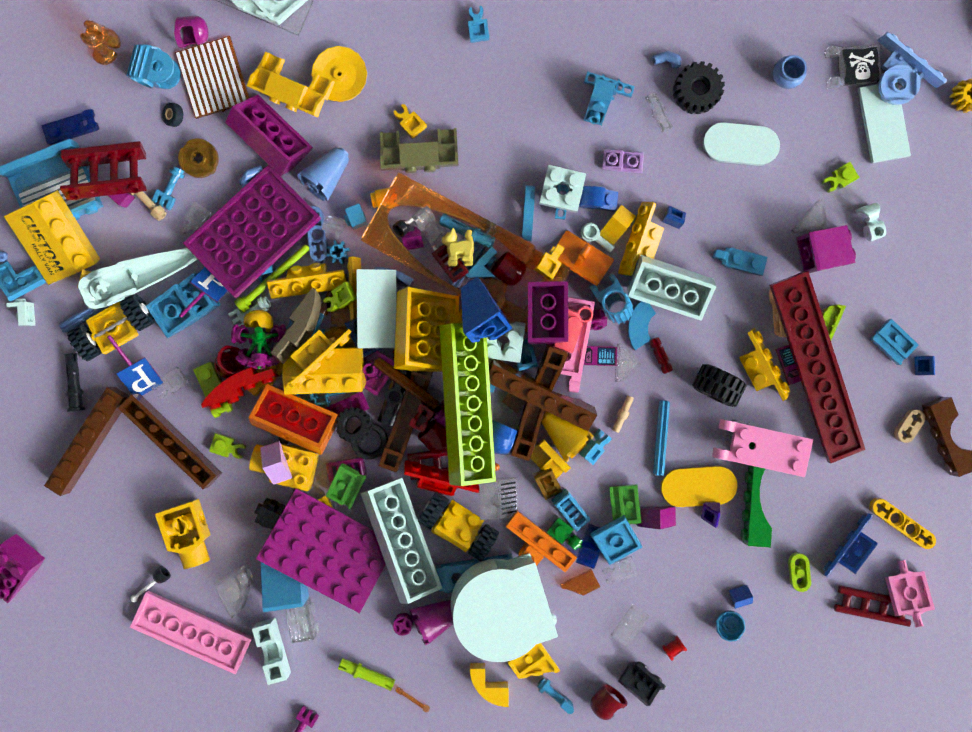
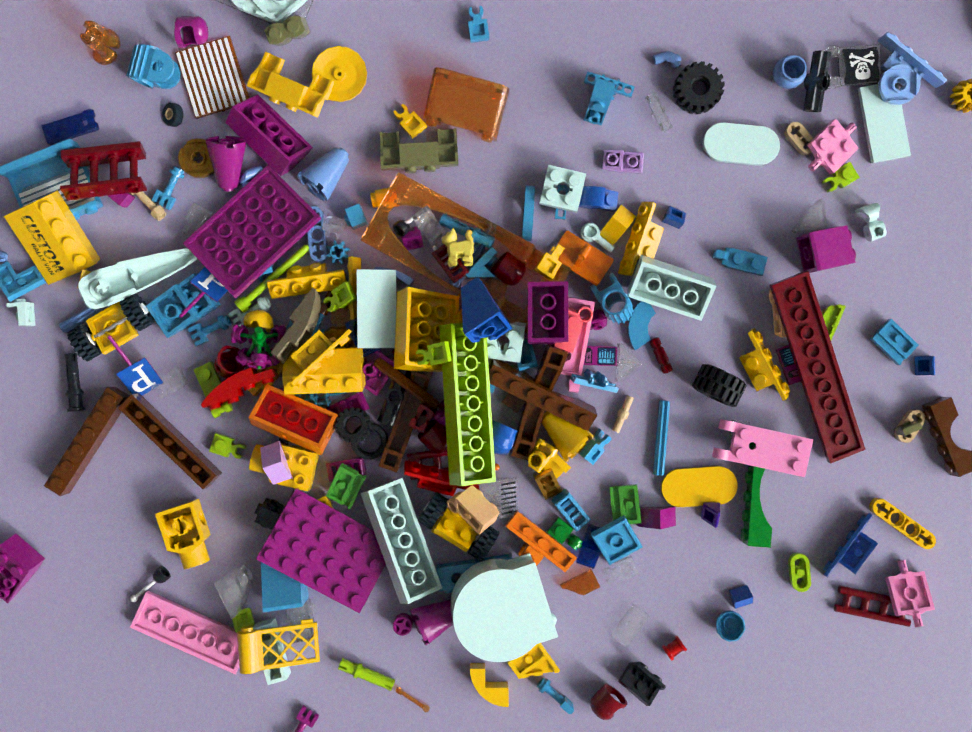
none -> dark azure hinge [188,315,232,346]
none -> magenta cone [206,136,246,192]
none -> lime plate [231,607,255,633]
none -> yellow piece [237,618,320,674]
none -> olive brick [264,16,310,46]
none -> lime plate [416,341,452,365]
none -> clear orange windscreen [423,67,510,143]
none -> light nougat hinge [447,485,500,535]
none -> yellow plate [528,438,558,473]
none -> dark azure piece [570,369,619,393]
none -> tan beam [784,122,813,155]
none -> black piece [803,50,831,112]
none -> bright pink plate [807,119,858,174]
none -> olive tile [894,421,923,436]

